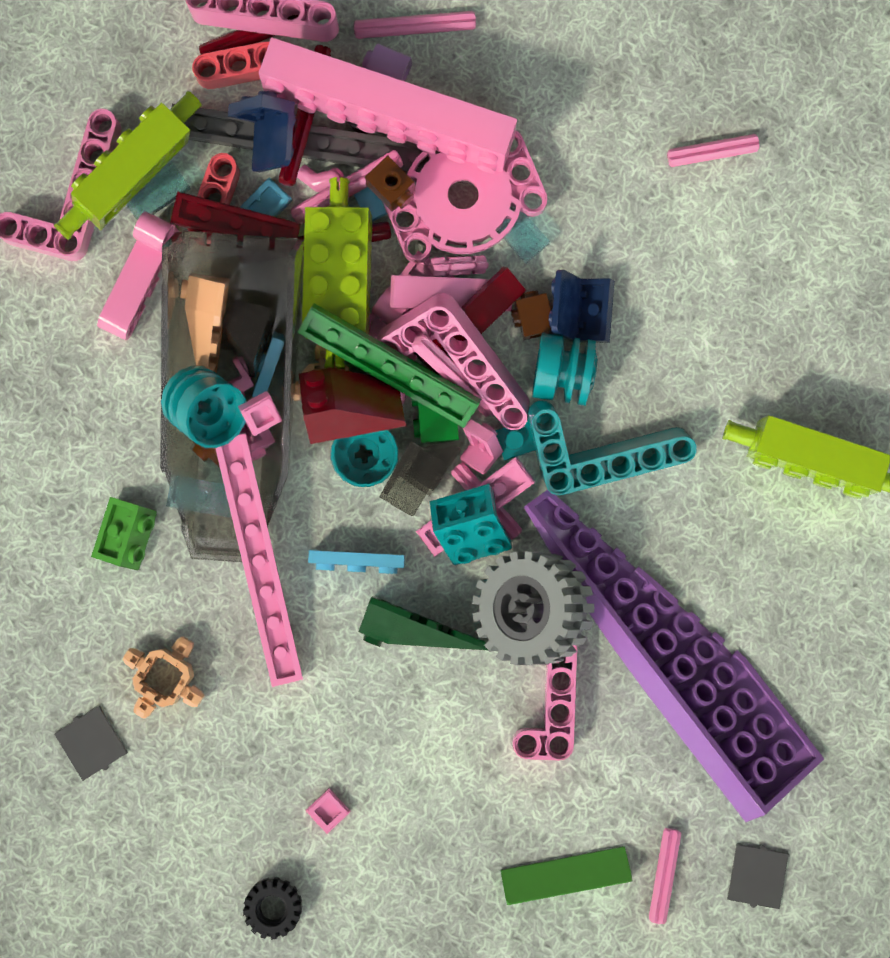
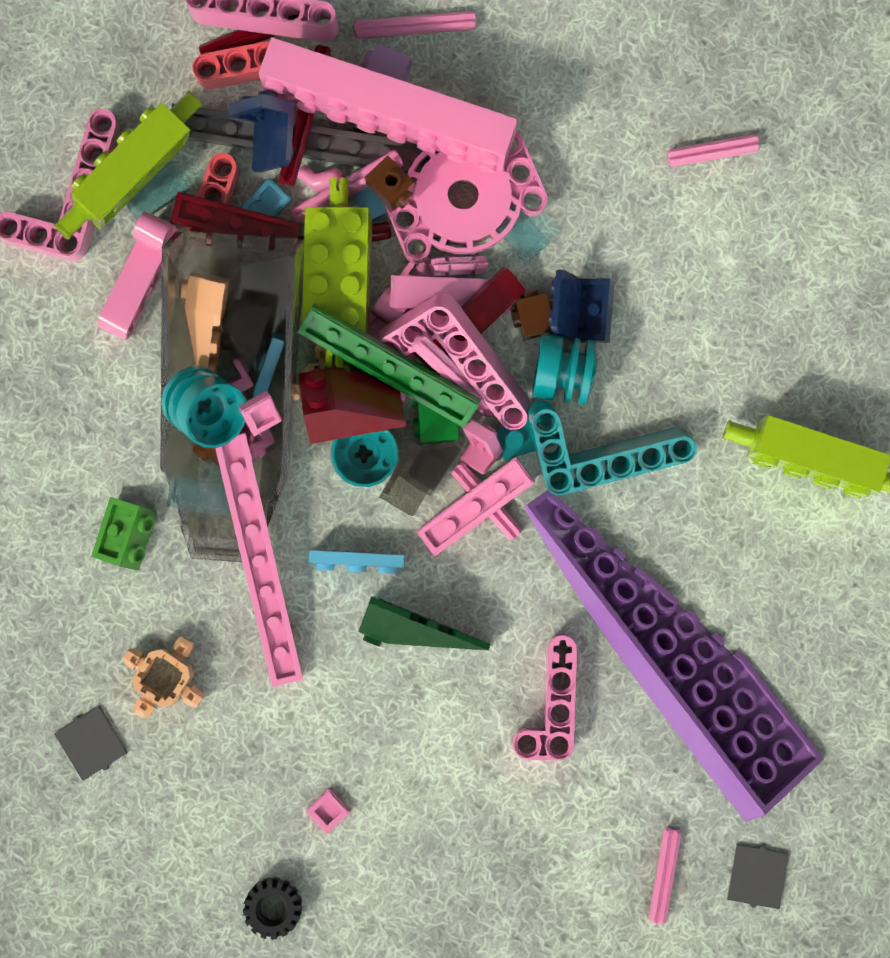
teal bracket [429,484,512,565] -> none
light grey wheel [472,551,594,665] -> none
bright green slope [500,846,633,905] -> none

